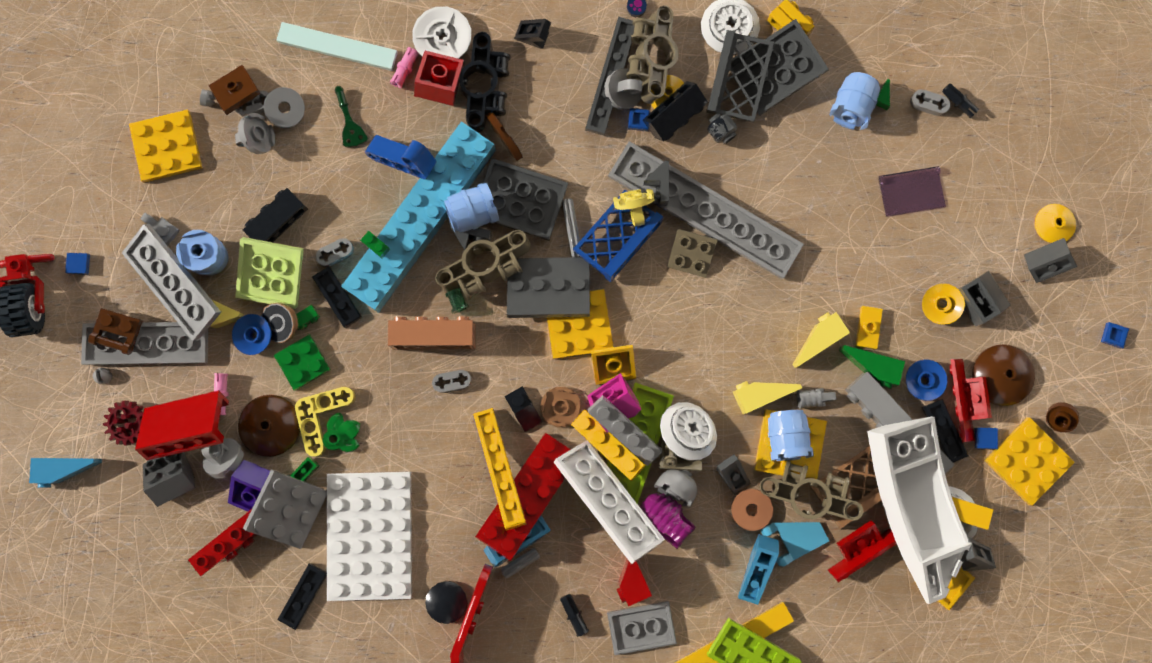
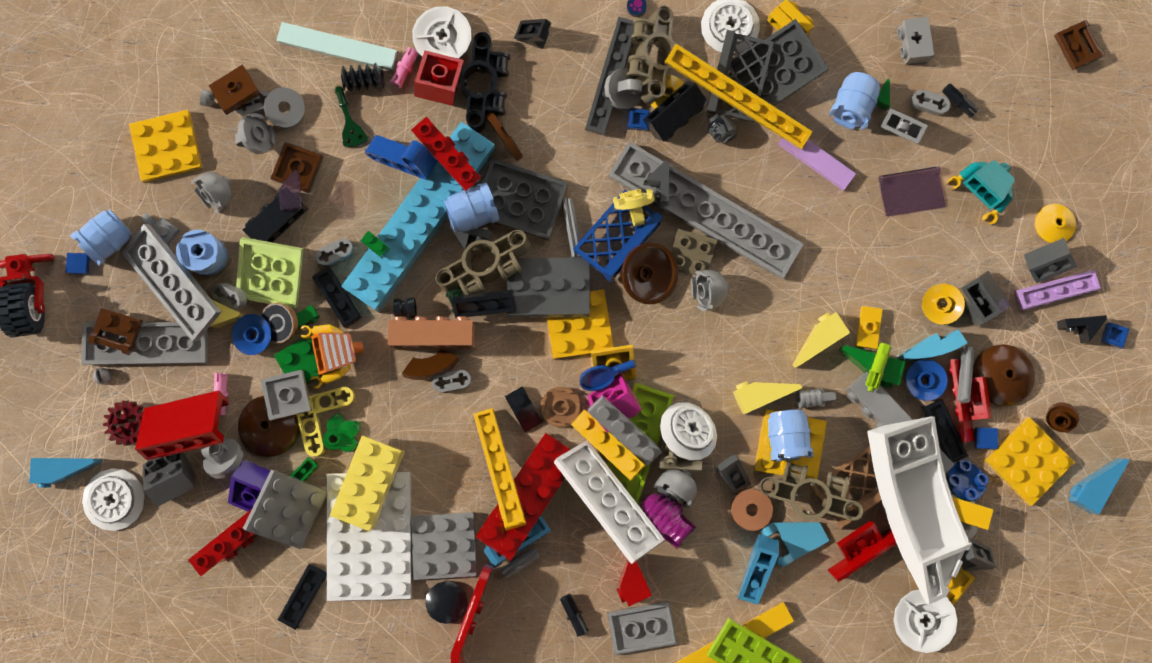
none -> light blue piece [70,209,132,266]
none -> white piece [82,468,145,531]
none -> light grey cylinder [191,172,232,213]
none -> light grey beam [212,283,247,309]
none -> light grey tile [261,370,312,421]
none -> reddish brown plate [270,142,324,194]
none -> clear purple tile [278,170,302,211]
none -> torso [301,324,364,389]
none -> light yellow brick [330,436,405,531]
none -> black piece [341,63,385,92]
none -> black wheel [393,297,417,318]
none -> reddish brown tile [402,349,459,380]
none -> red bracket [411,116,482,192]
none -> light grey plate [411,512,477,580]
none -> black tile [451,290,517,318]
none -> blue piece [579,360,636,391]
none -> reddish brown dish [622,243,678,305]
none -> yellow plate [664,44,813,149]
none -> light grey cylinder [691,270,729,311]
none -> lavender tile [778,138,856,191]
none -> lime piece [865,343,892,393]
none -> light grey brick [880,108,928,144]
none -> white piece [893,589,958,653]
none -> light grey brick [897,17,934,65]
none -> medium azure slope [897,329,967,361]
none -> blue dish [946,460,988,502]
none -> teal torso [947,160,1015,225]
none -> light grey axle [957,346,974,404]
none -> lavender tile [1015,270,1101,311]
none -> reddish brown plate [1054,20,1105,70]
none -> black slope [1057,315,1107,344]
none -> dark azure slope [1068,458,1130,515]

